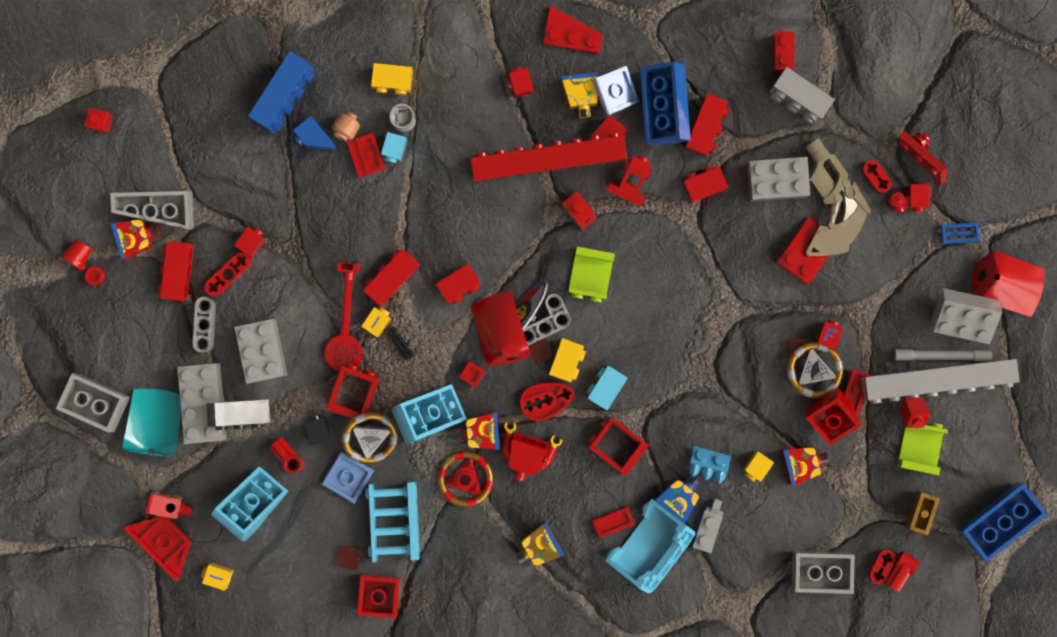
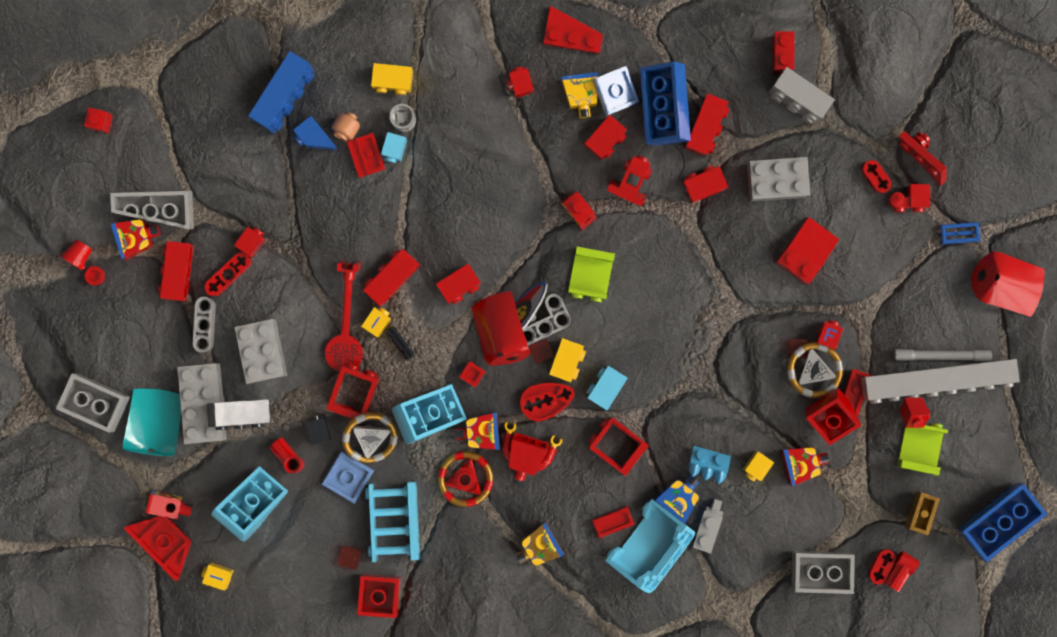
red brick [471,133,628,181] -> none
dark tan piece [805,138,871,257] -> none
light grey brick [931,288,1002,344] -> none

